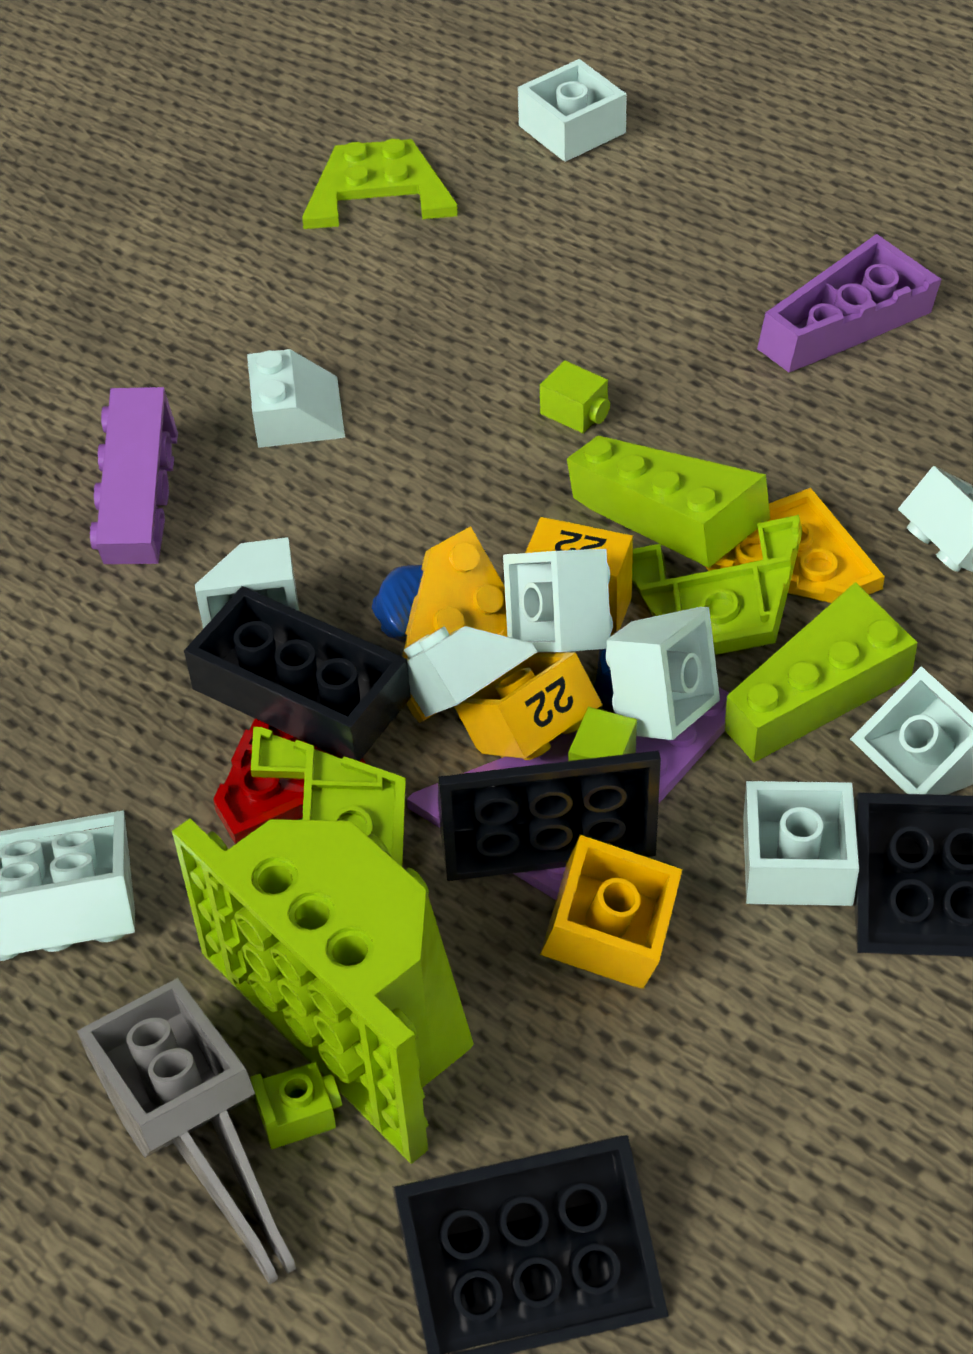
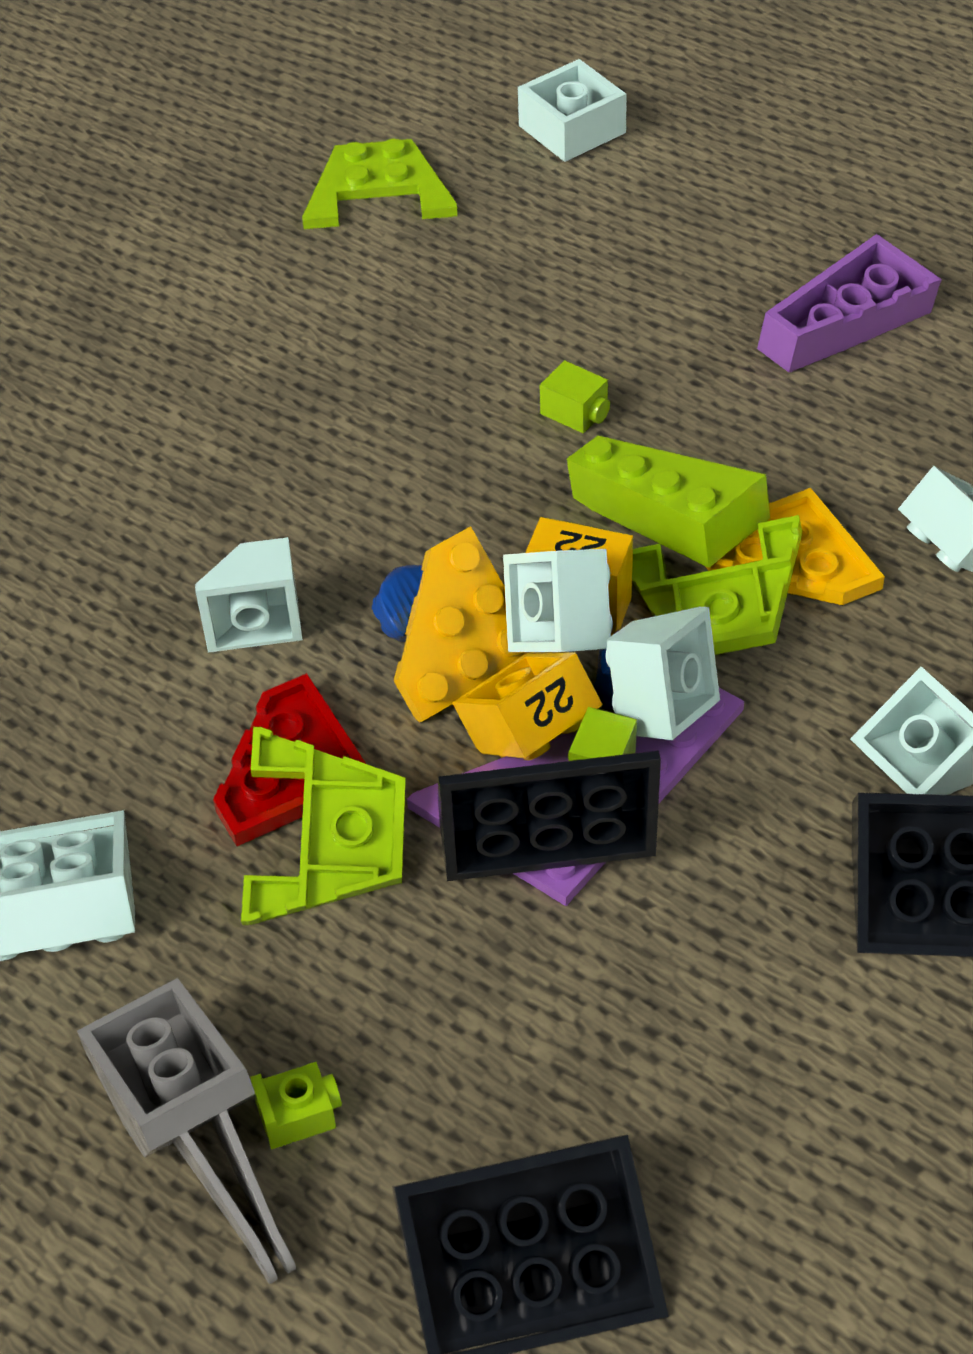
medium lavender wedge [90,387,178,564] -> none
lime wedge [172,818,474,1164] -> none
black brick [184,586,411,762] -> none
light aqua slope [247,349,345,448] -> none
light aqua slope [404,626,537,717] -> none
yellow brick [540,835,683,989] -> none
lime wedge [725,582,918,763] -> none
light aqua brick [743,781,859,906] -> none

